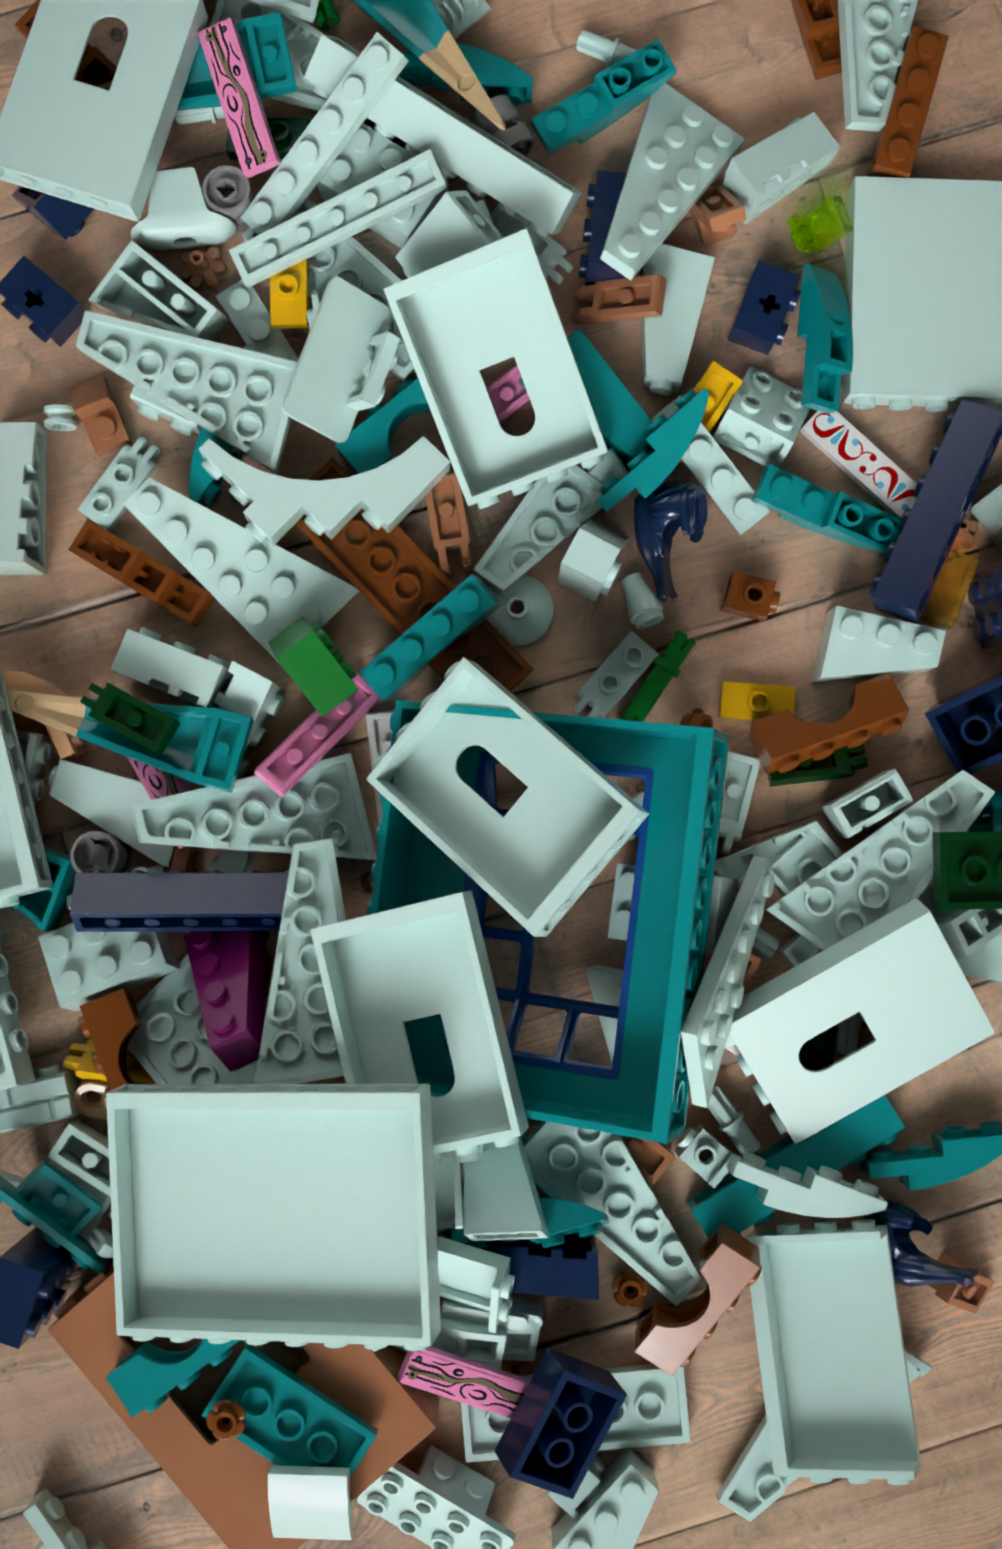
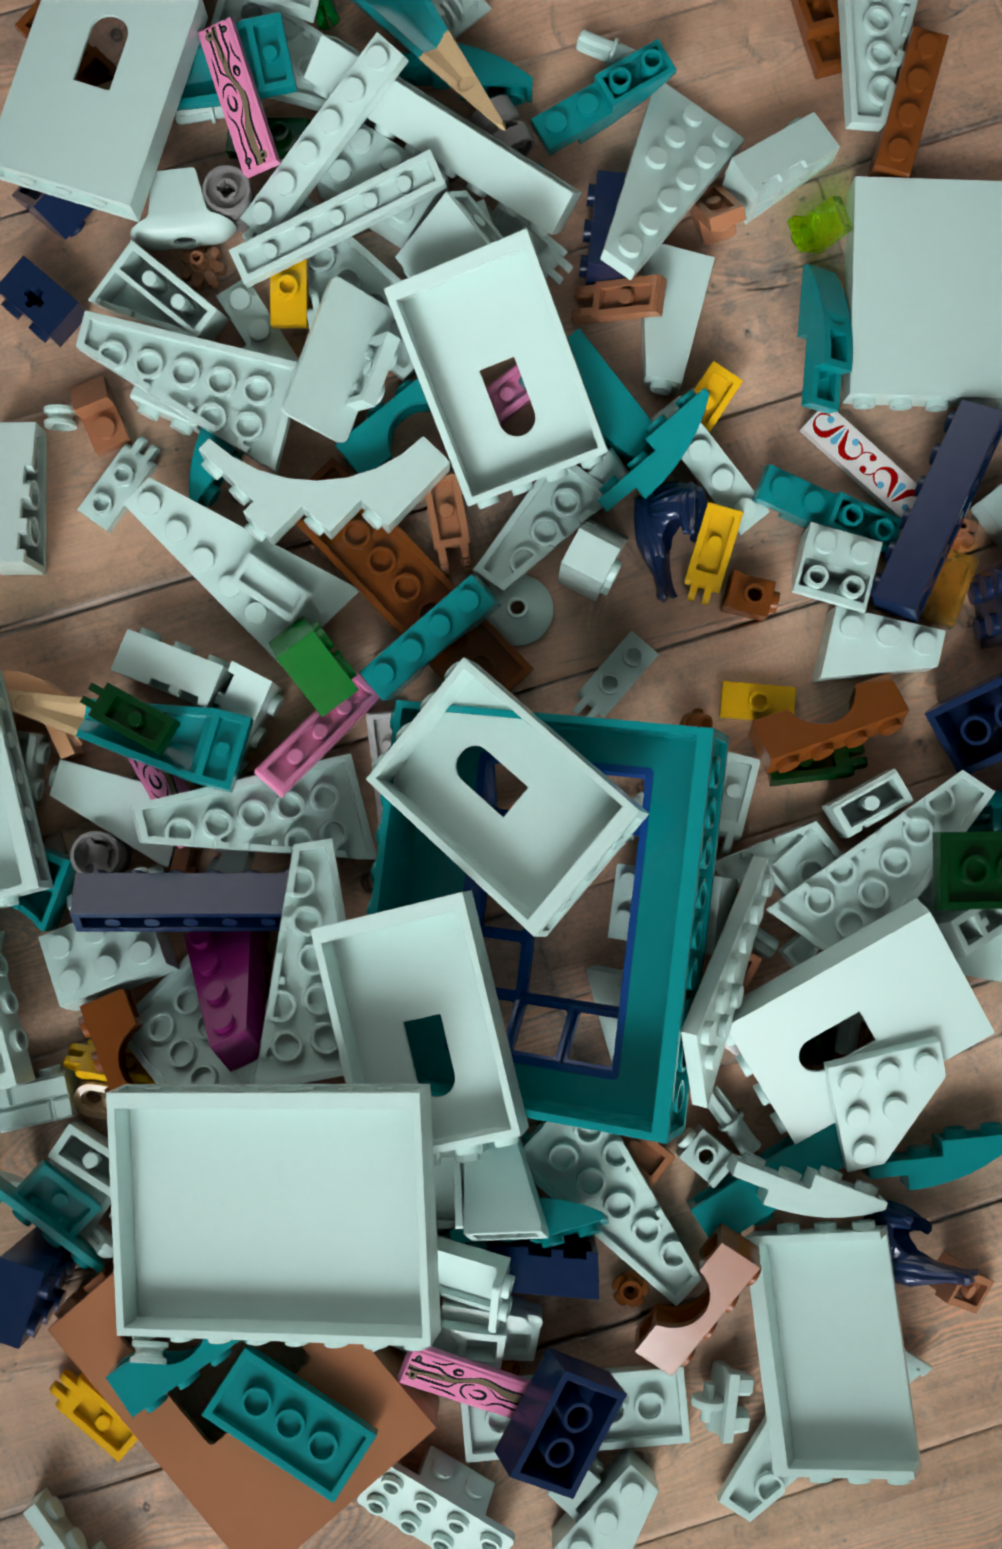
dark orange slope [68,519,215,628] -> none
dark orange plate [206,1399,246,1440] -> none
light aqua slope [268,1465,353,1540] -> none
green pin [618,630,696,722] -> none
light aqua cone [621,572,664,630] -> none
light aqua bracket [713,367,810,468] -> none
dark blue brick [728,260,801,355] -> none
none -> yellow hinge [49,1369,138,1462]
none -> light aqua bush [129,1340,169,1364]
none -> light aqua tile [229,551,312,624]
none -> yellow hinge [684,502,744,606]
none -> light aqua hips [691,1360,754,1444]
none -> light aqua slope [792,522,883,613]
none -> light aqua plate [823,1035,946,1172]

